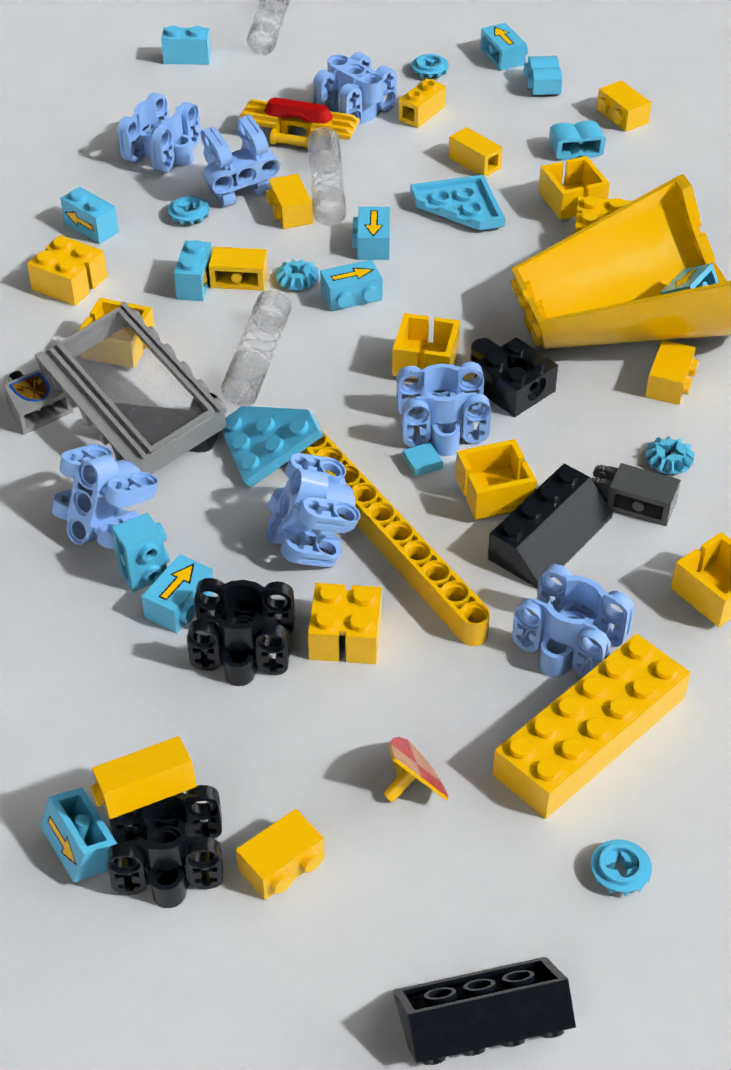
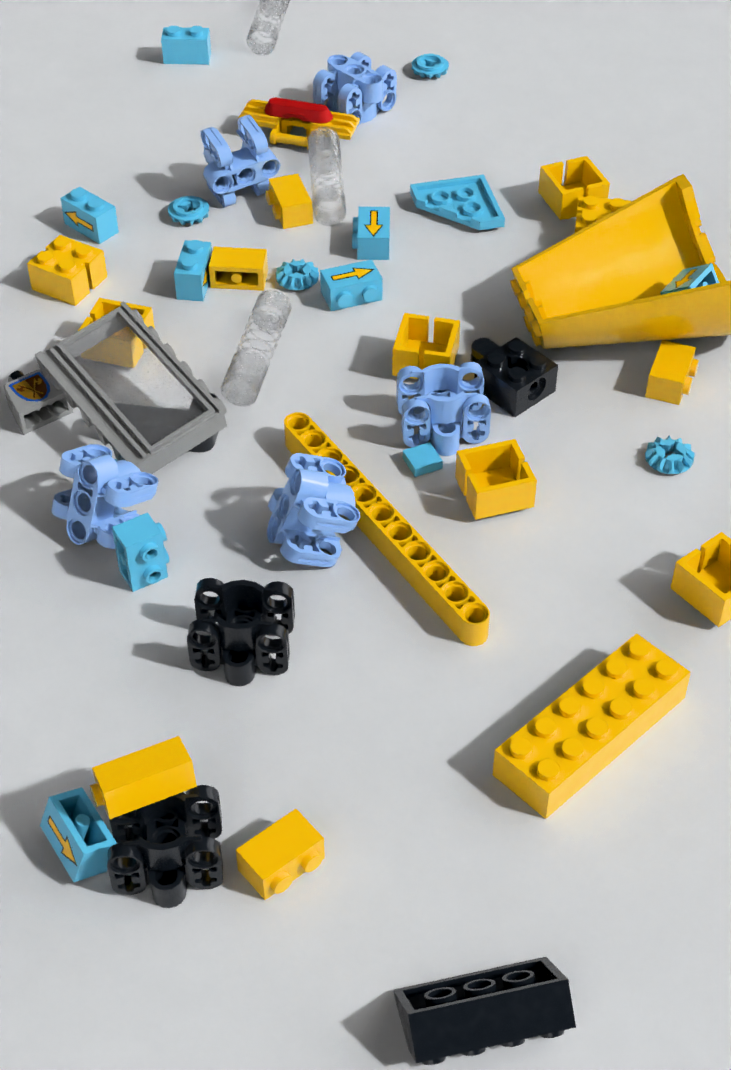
light blue piece [118,92,201,173] -> none
medium azure brick [141,554,214,633] -> none
medium azure plate [222,406,324,488] -> none
yellow piece [308,583,382,664] -> none
shield [383,737,449,802] -> none
yellow brick [398,78,446,128] -> none
yellow brick [448,127,503,177] -> none
medium azure brick [480,23,528,71] -> none
black slope [488,463,613,589] -> none
light blue piece [512,564,634,677] -> none
medium azure brick [524,56,562,95] -> none
medium azure brick [549,121,606,160] -> none
dark grey hinge [591,463,681,526] -> none
medium azure gear [591,839,652,897] -> none
yellow brick [596,80,652,132] -> none

